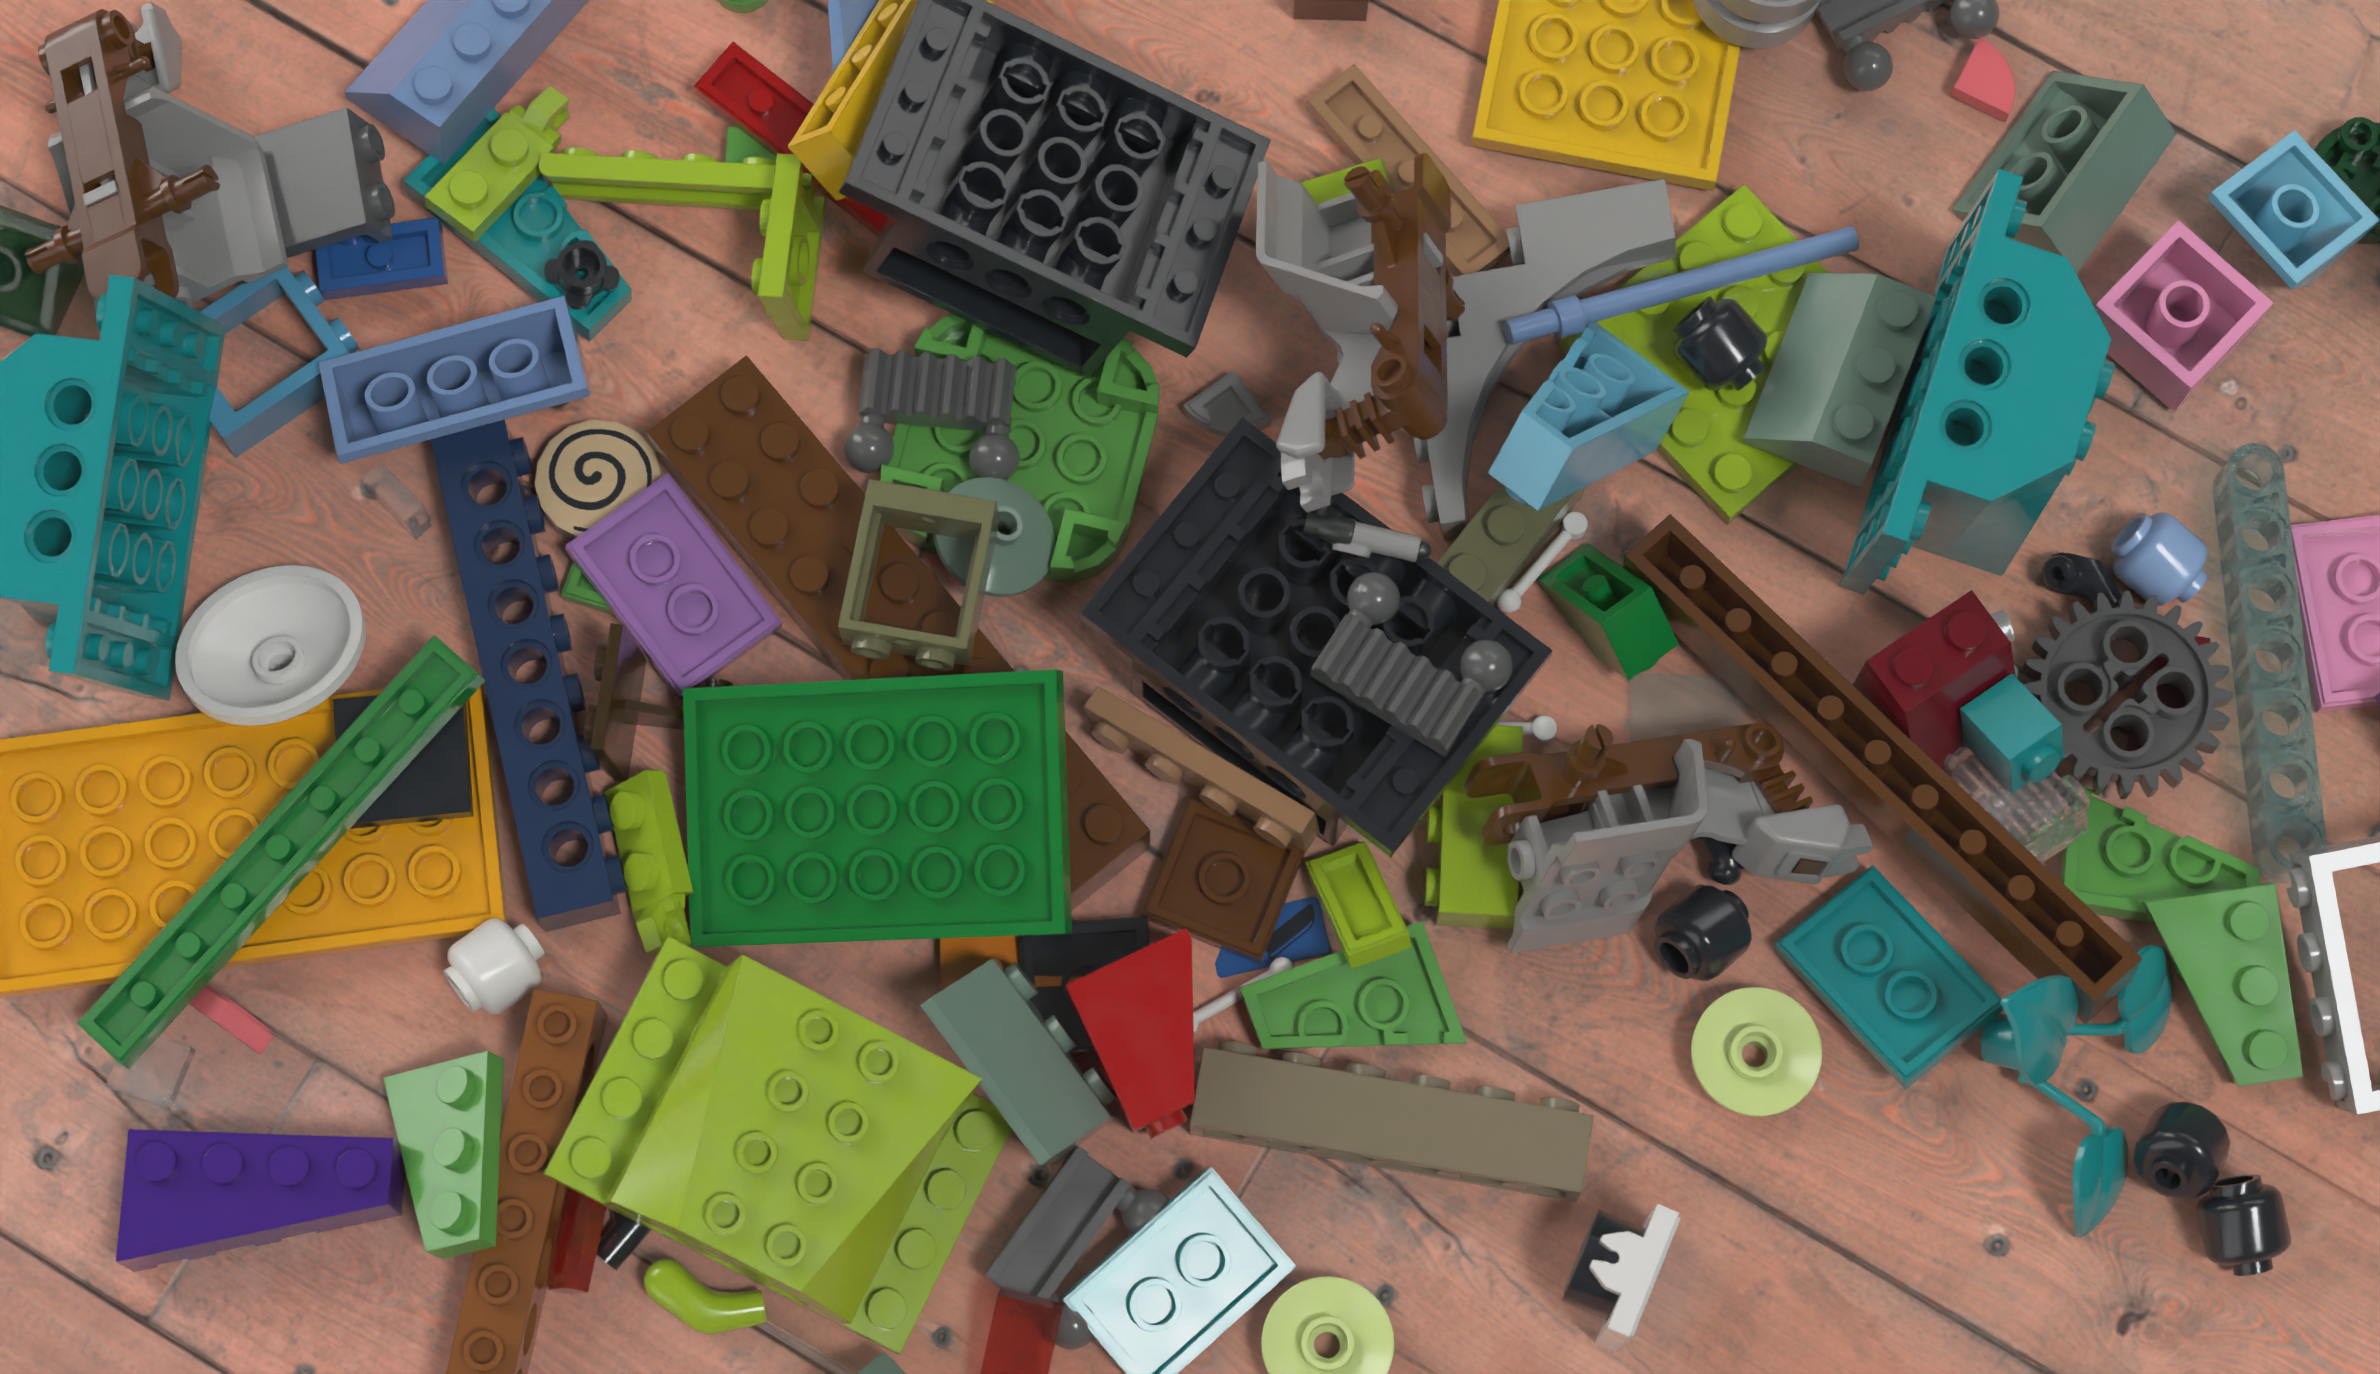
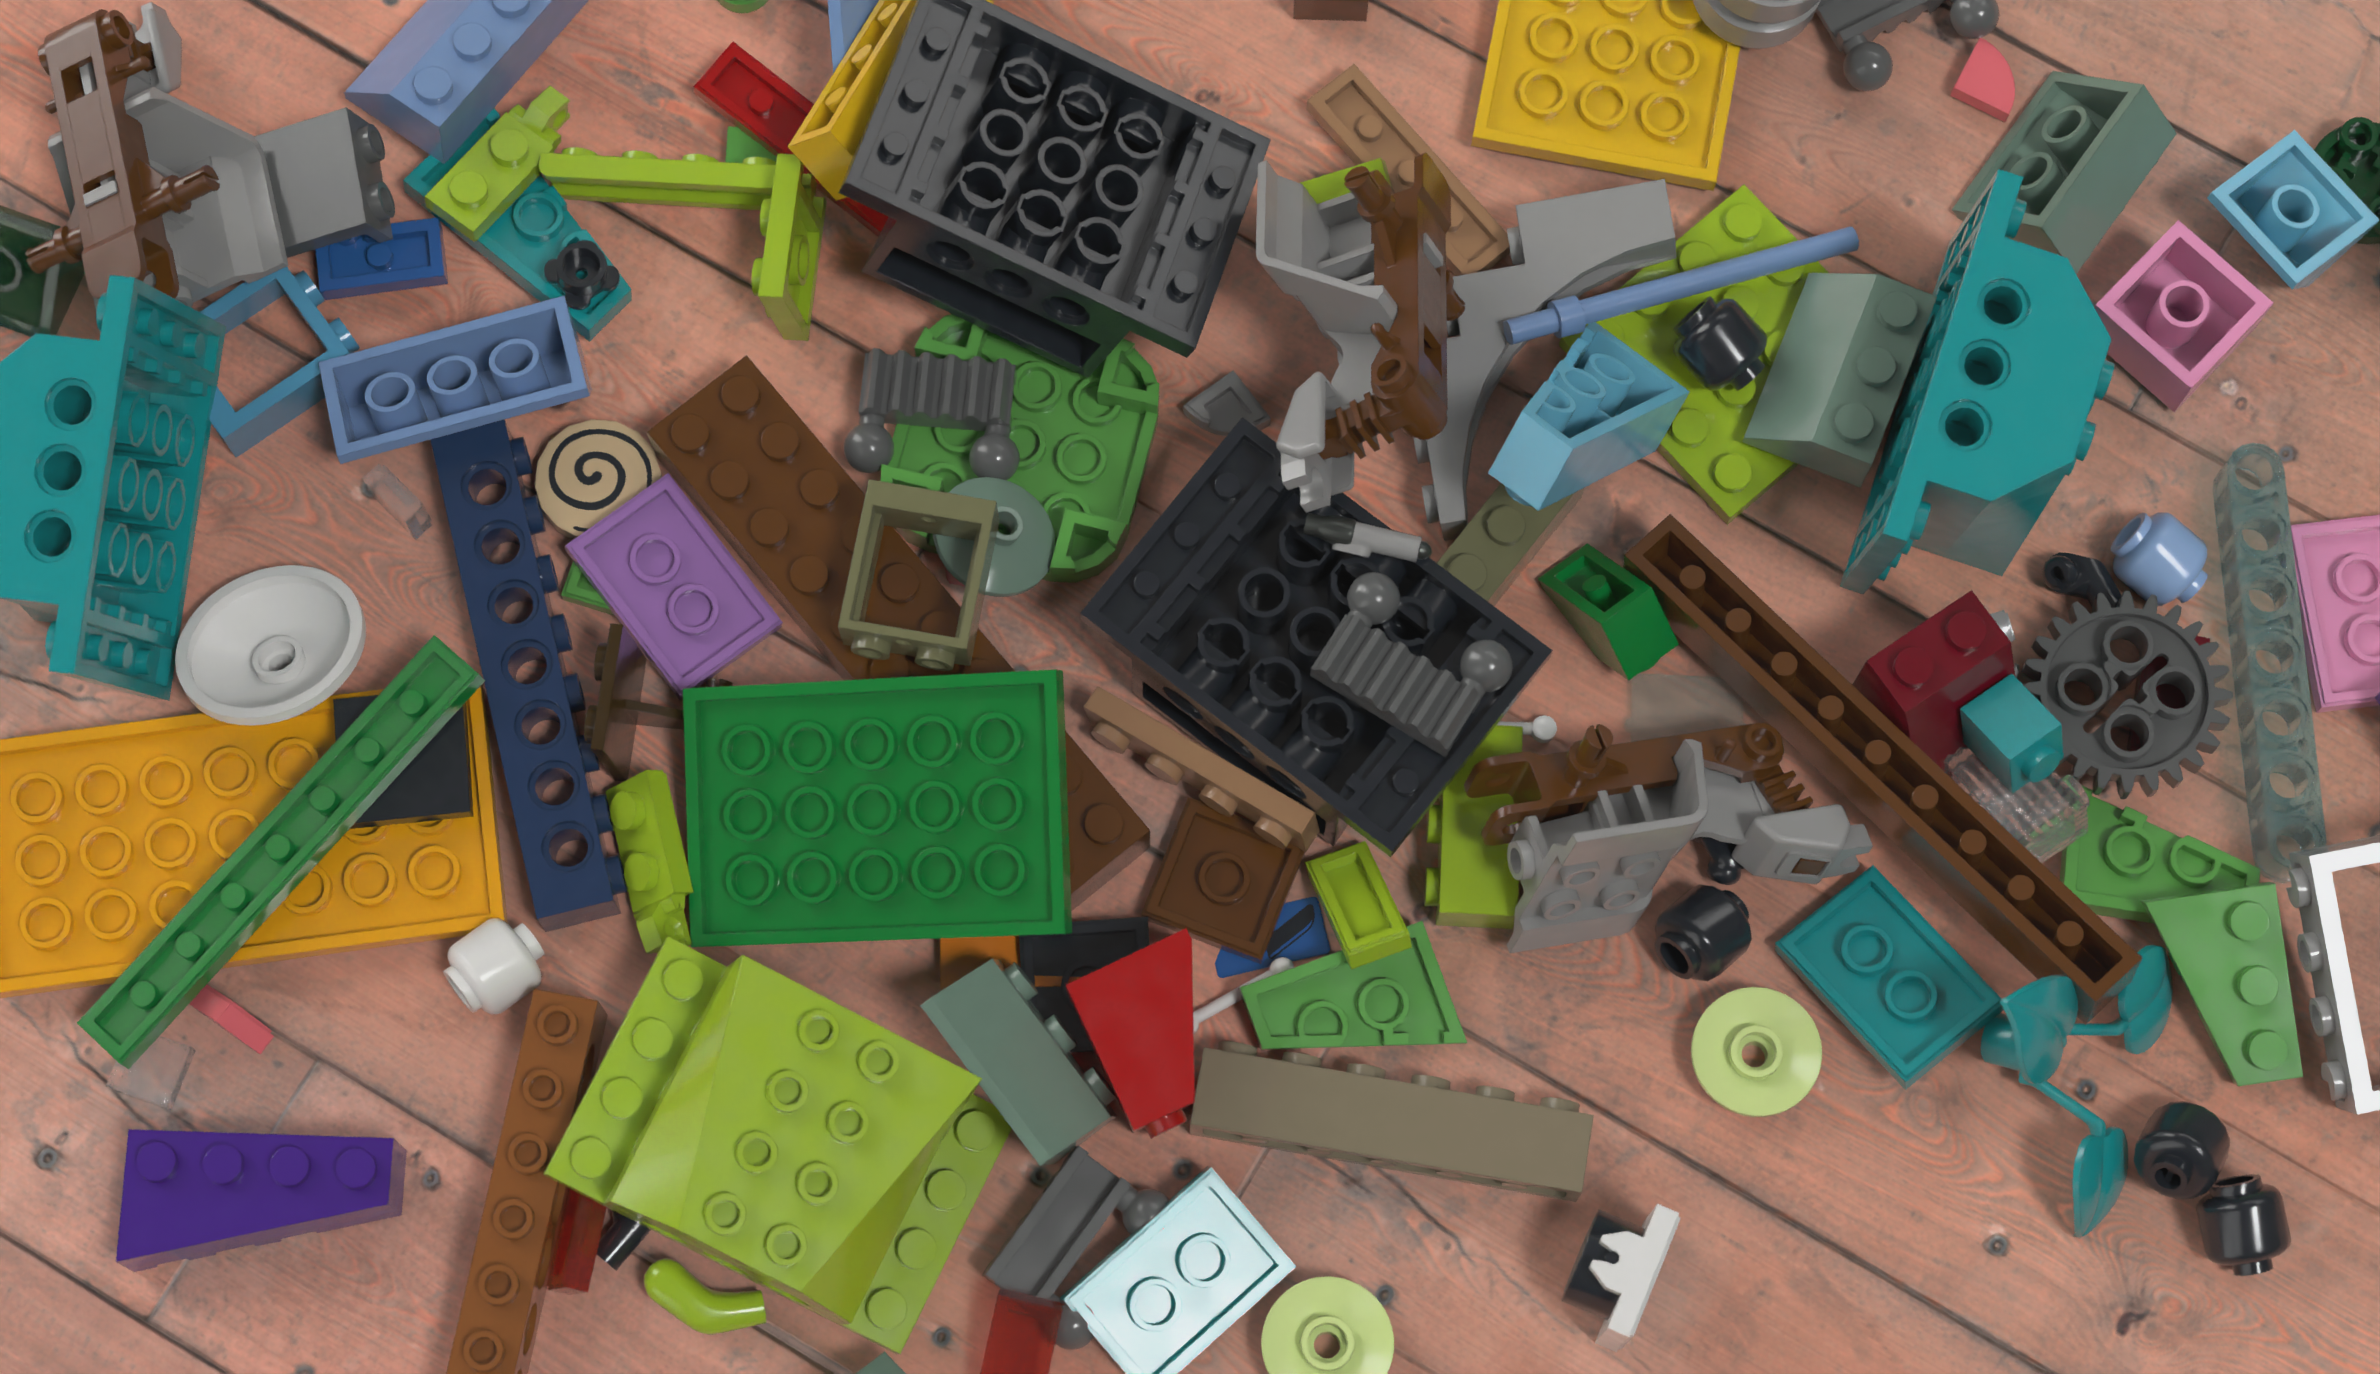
bright green wing [383,1051,504,1259] -> none
white hinge [1496,512,1588,613] -> none

